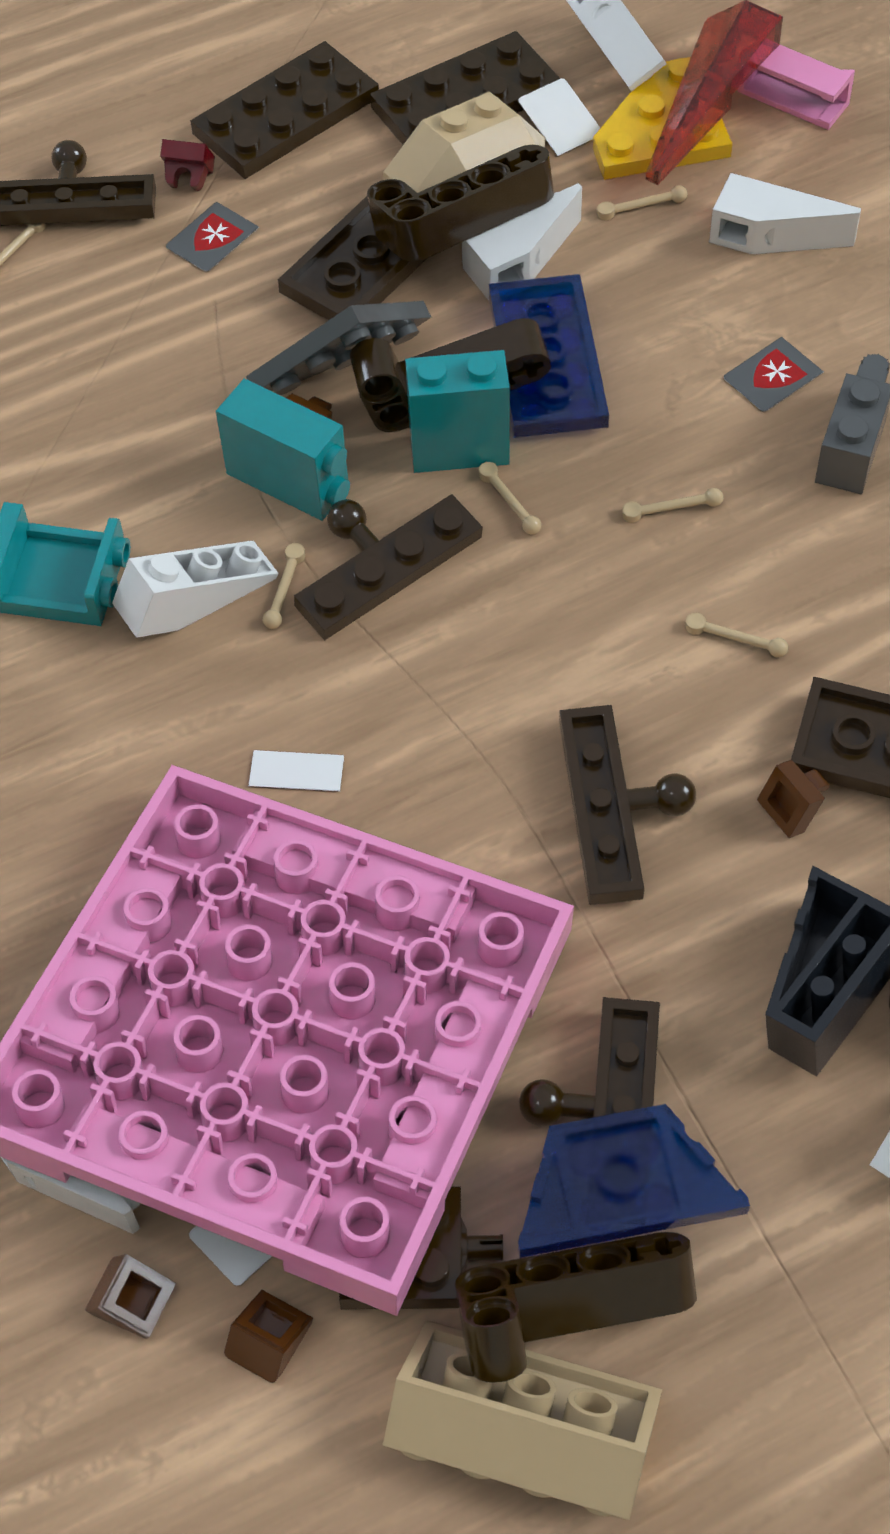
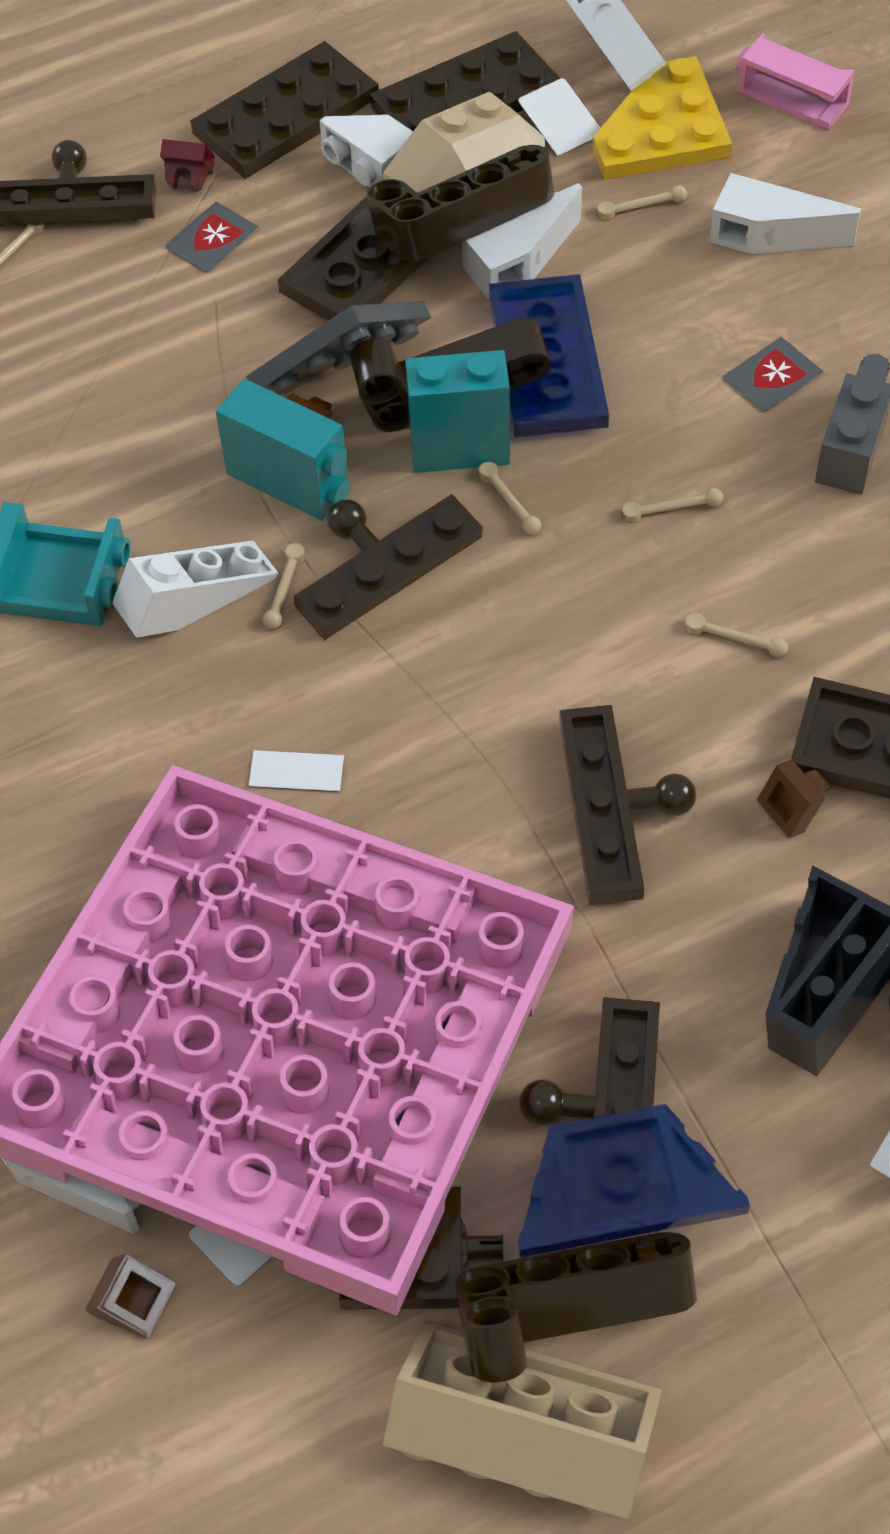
reddish brown slope [224,1290,313,1383] -> none
clear red wedge [645,0,783,185] -> none
none -> white slope [320,115,413,187]

